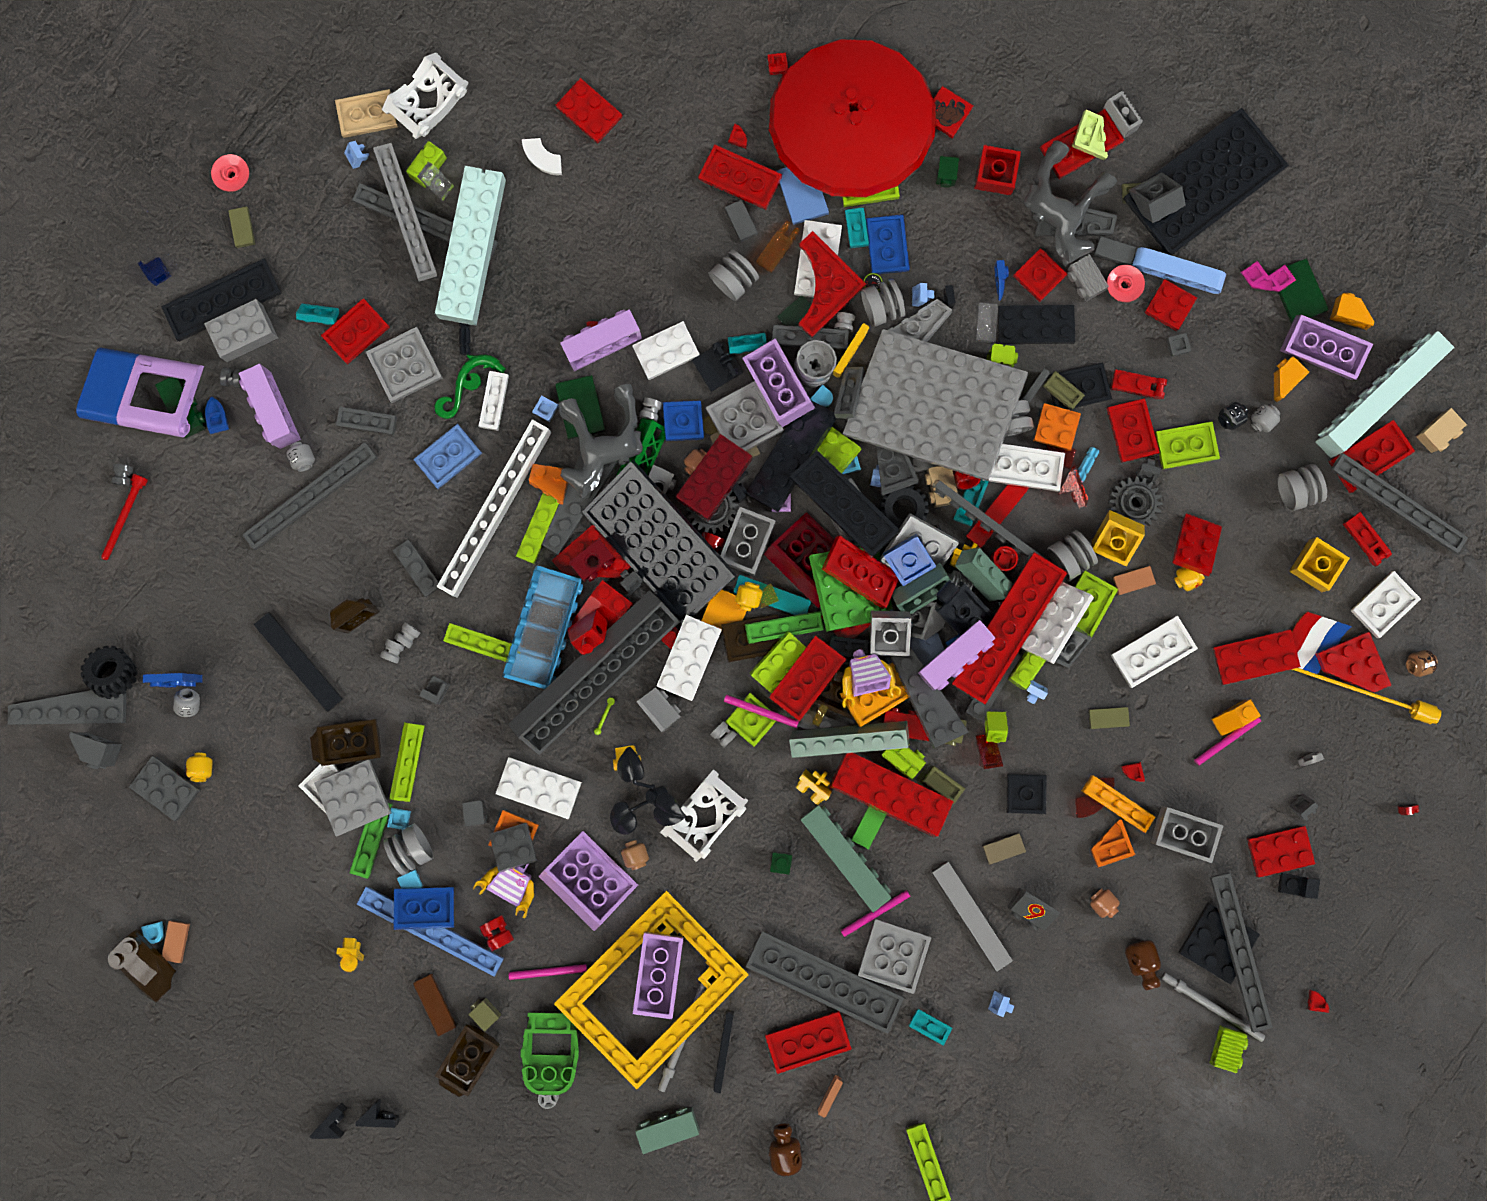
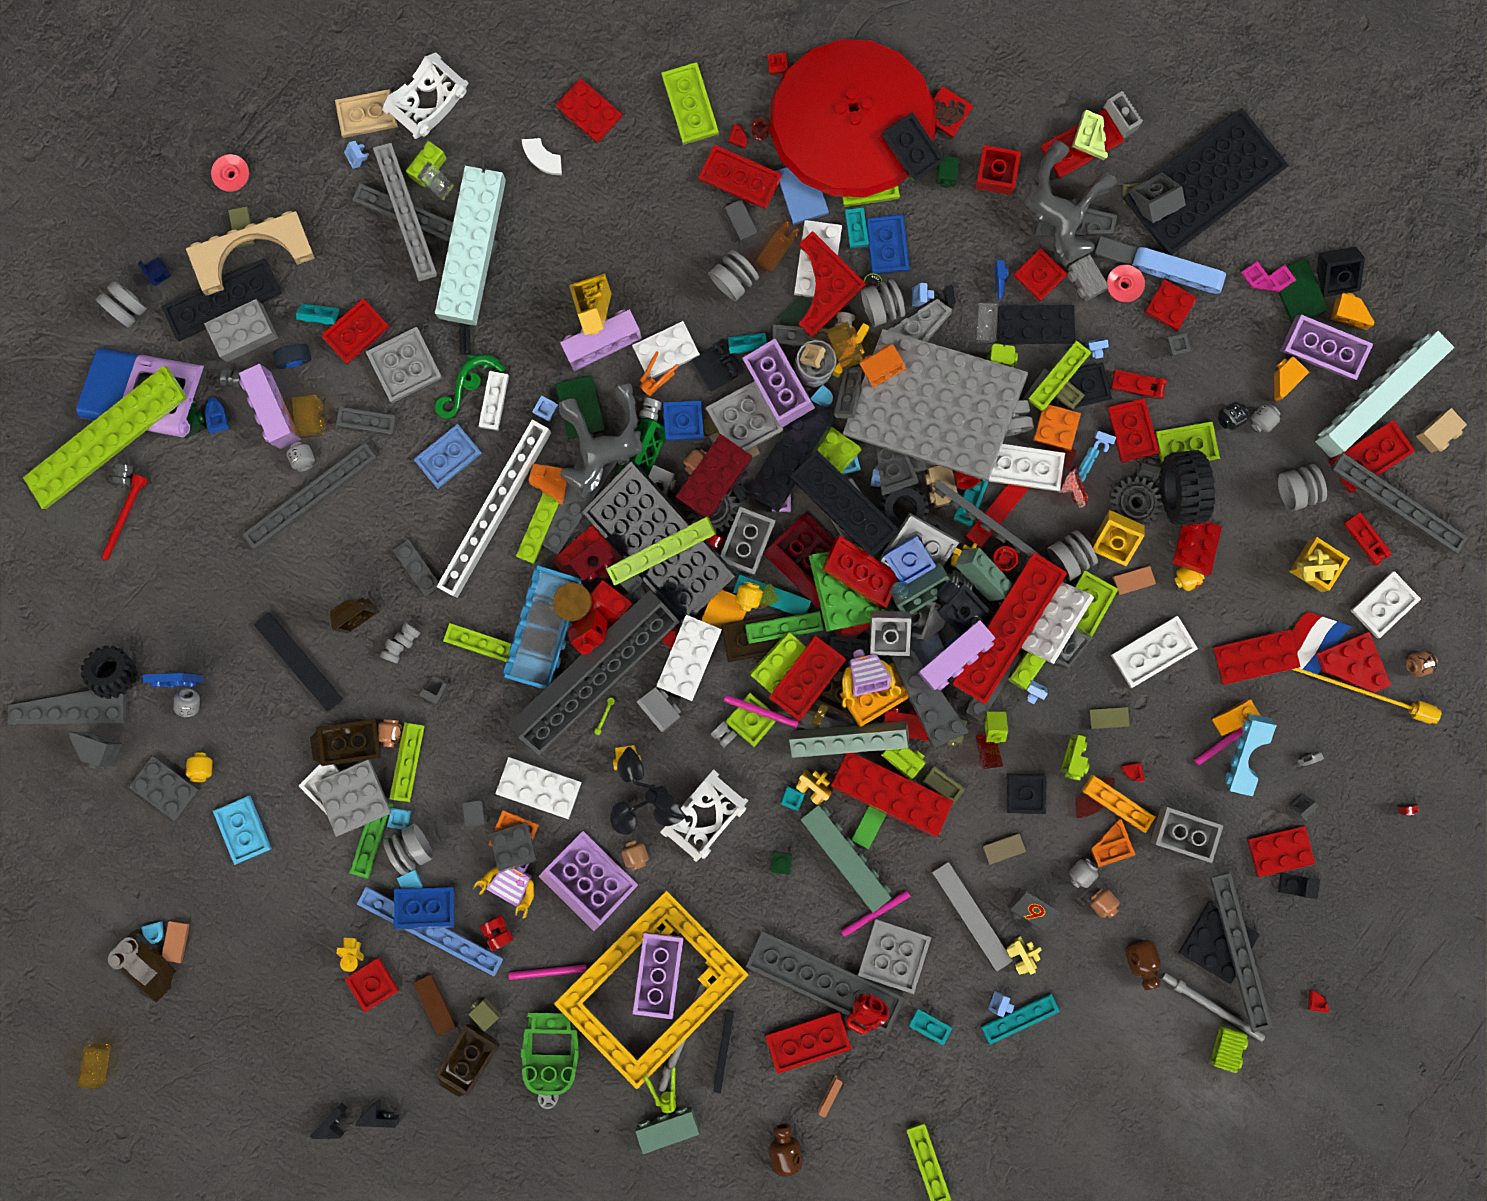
none -> lime plate [23,366,188,509]
none -> clear yellow brick [77,1043,111,1089]
none -> light grey wheel [95,279,147,328]
none -> tan arch [186,211,315,296]
none -> medium azure tile [213,796,272,865]
none -> black wheel [272,344,312,369]
none -> clear yellow brick [292,395,325,438]
none -> red plate [344,957,400,1013]
none -> nougat head [377,719,403,747]
none -> pearl gold tile [553,583,592,622]
none -> yellow wedge [569,273,612,335]
none -> lime tile [606,517,716,586]
none -> orange plant [639,351,679,397]
none -> lime plant [644,1066,676,1113]
none -> lime plate [661,62,719,145]
none -> clear red bush [752,118,769,141]
none -> teal tile [780,786,805,811]
none -> tan tile [800,343,826,368]
none -> clear yellow brick [826,321,865,370]
none -> red piece [846,994,889,1035]
none -> orange brick [859,344,906,388]
none -> black plate [880,112,944,183]
none -> clear light blue plate [890,581,909,600]
none -> teal tile [980,993,1060,1045]
none -> light yellow hips [1006,936,1042,975]
none -> lime plate [1028,341,1092,412]
none -> lime plate [1060,735,1089,781]
none -> light grey head [1069,859,1099,888]
none -> light blue tile [1084,338,1109,359]
none -> light blue tile [1093,430,1116,452]
none -> black tyre [1160,450,1215,526]
none -> medium azure arch [1225,713,1276,796]
none -> light yellow hips [1297,549,1339,582]
none -> black slope [1317,246,1365,297]

